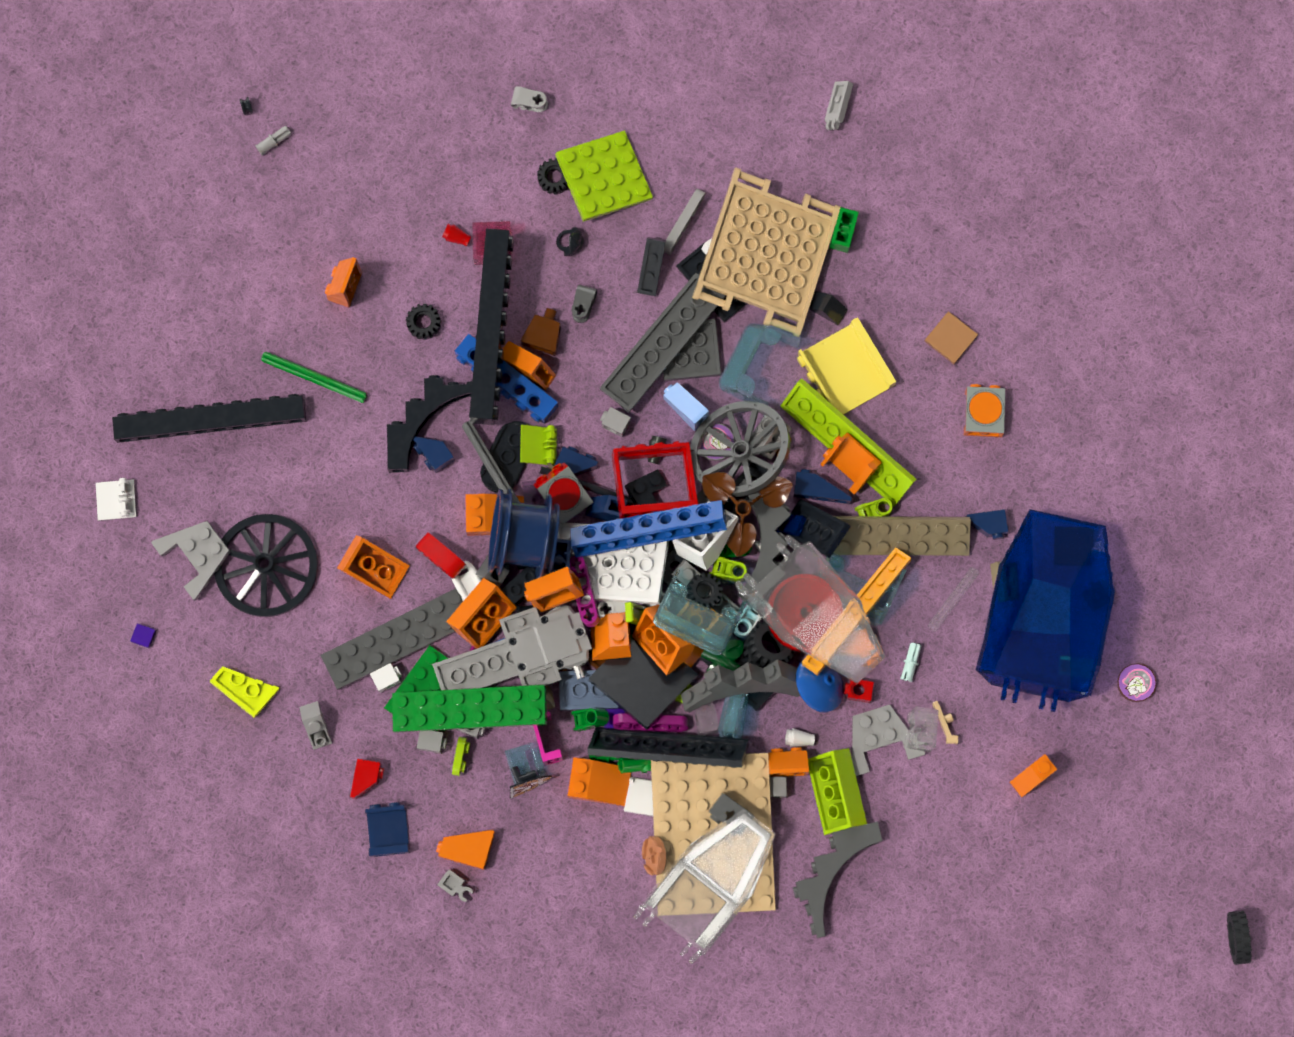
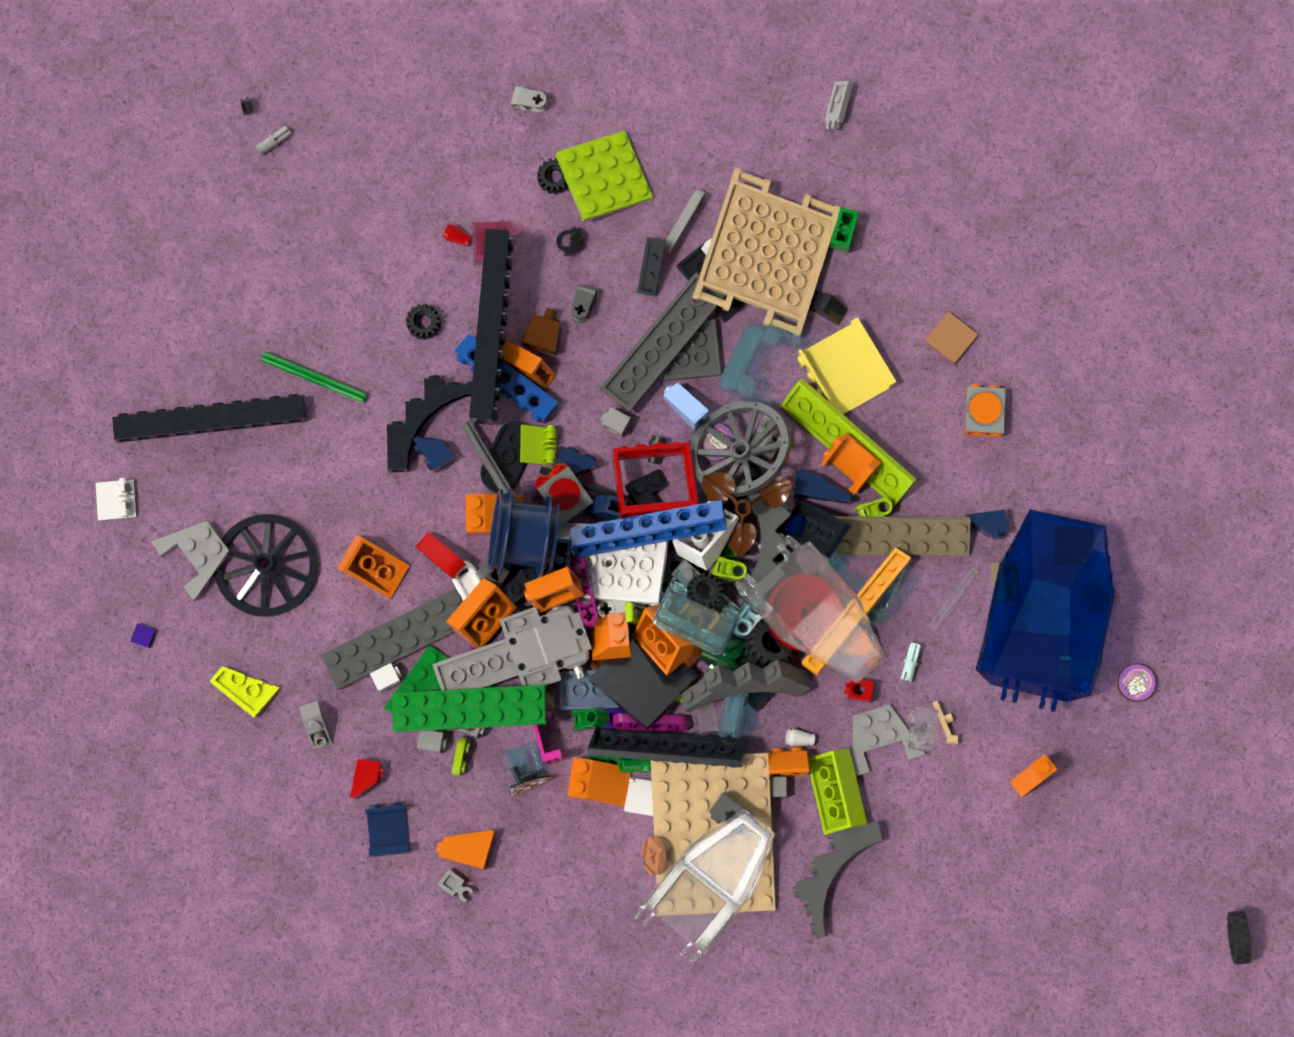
orange slope [325,257,362,307] -> none
blue dish [796,661,844,713] -> none

